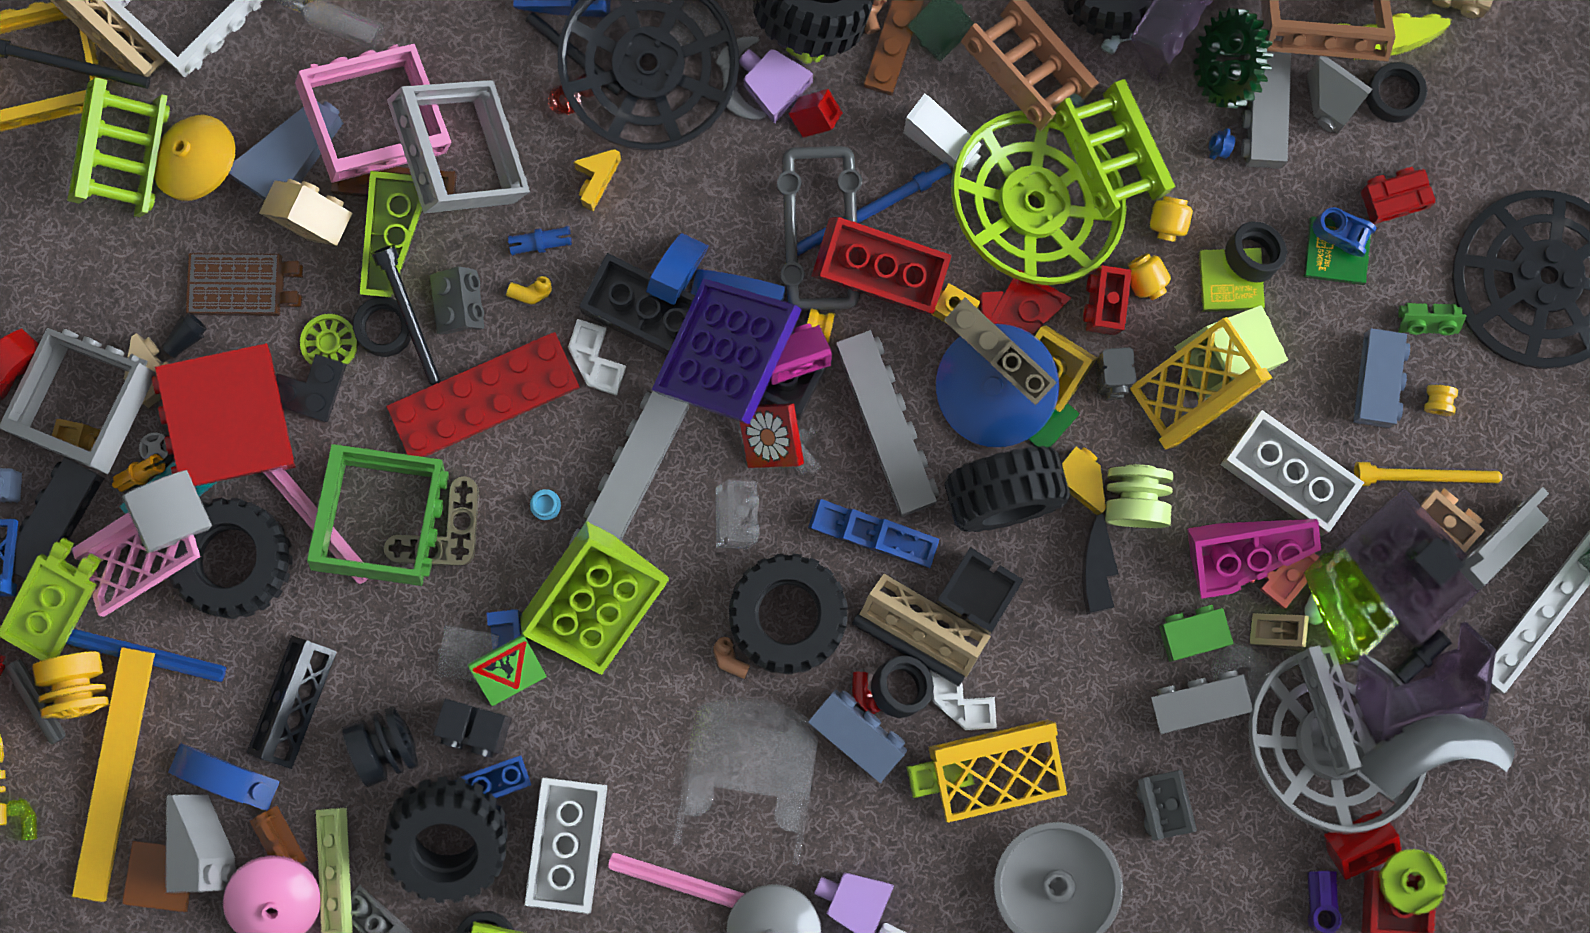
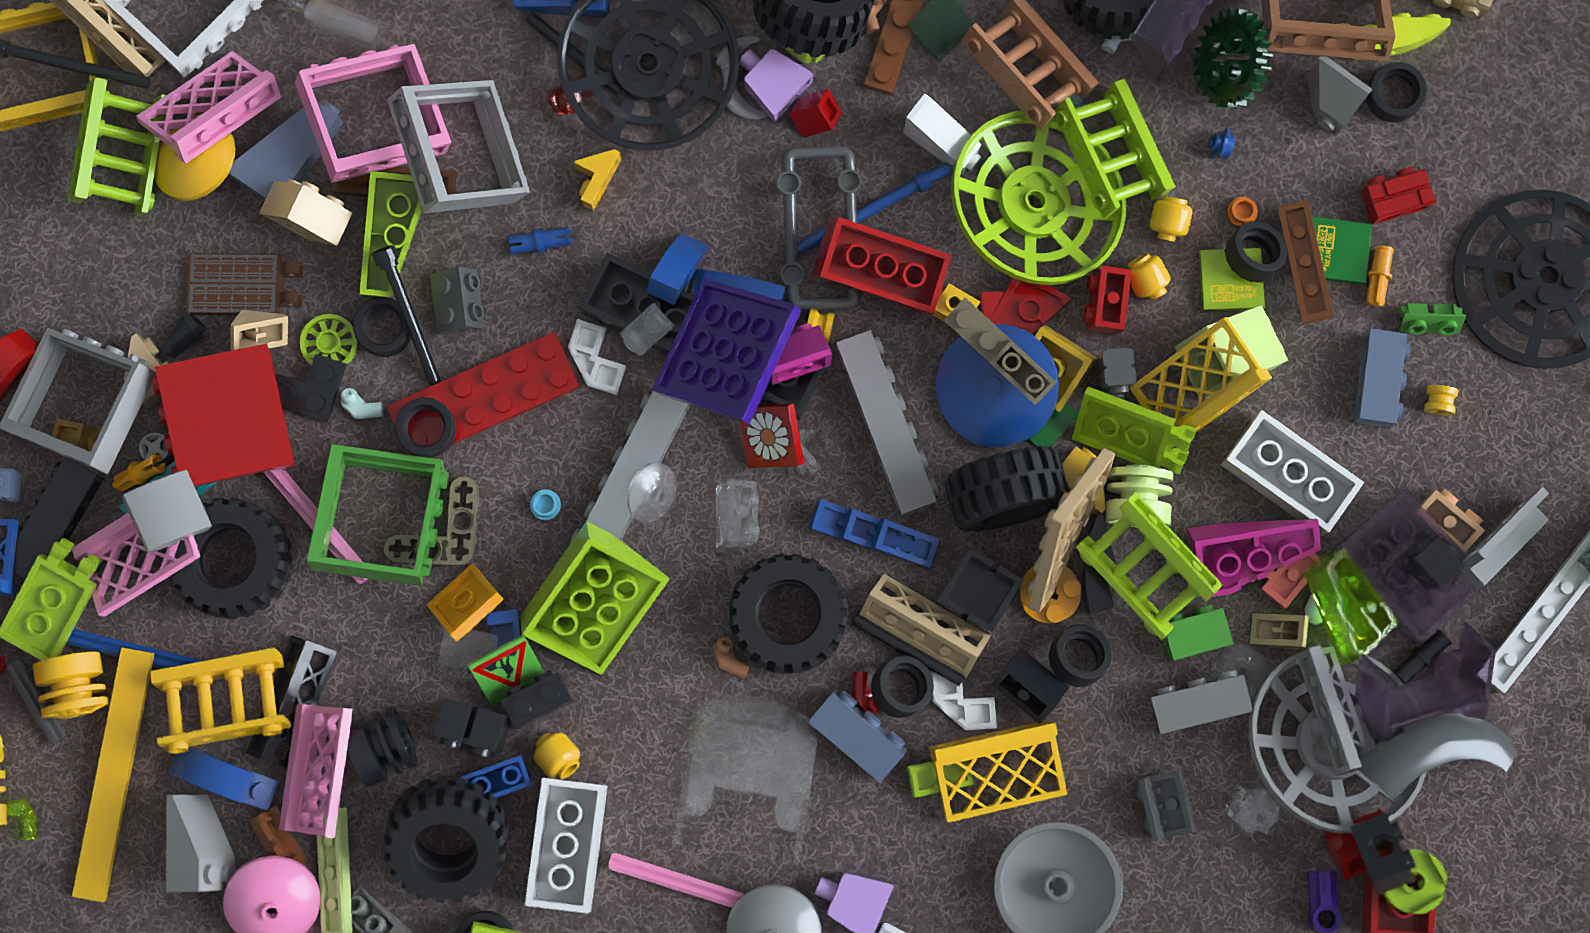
dark orange tile [122,841,190,912] -> none
yellow arm [506,276,552,305] -> none
light grey brick [1241,51,1291,169] -> none
blue piece [1313,207,1377,257] -> none
yellow piece [1354,462,1502,486] -> none
none -> bright pink fence [136,51,281,164]
none -> yellow fence [150,648,291,754]
none -> tan slope [231,310,288,351]
none -> bright pink fence [279,704,352,837]
none -> light aqua arm [340,388,383,419]
none -> black tyre [395,397,457,458]
none -> light orange plate [426,563,504,641]
none -> black brick [501,670,574,730]
none -> yellow head [533,732,580,779]
none -> clear bracket [620,303,675,356]
none -> clear dish [627,462,676,523]
none -> black brick [991,648,1069,724]
none -> light orange plate [1019,566,1081,624]
none -> tan plate [1028,448,1115,613]
none -> black tyre [1048,624,1112,687]
none -> lime tile [1072,387,1197,475]
none -> lime fence [1076,492,1222,640]
none -> clear brick [1225,783,1281,834]
none -> orange plate [1227,197,1258,227]
none -> dark orange plate [1278,200,1334,325]
none -> black brick [1350,813,1417,895]
none -> light orange axle [1366,245,1394,307]

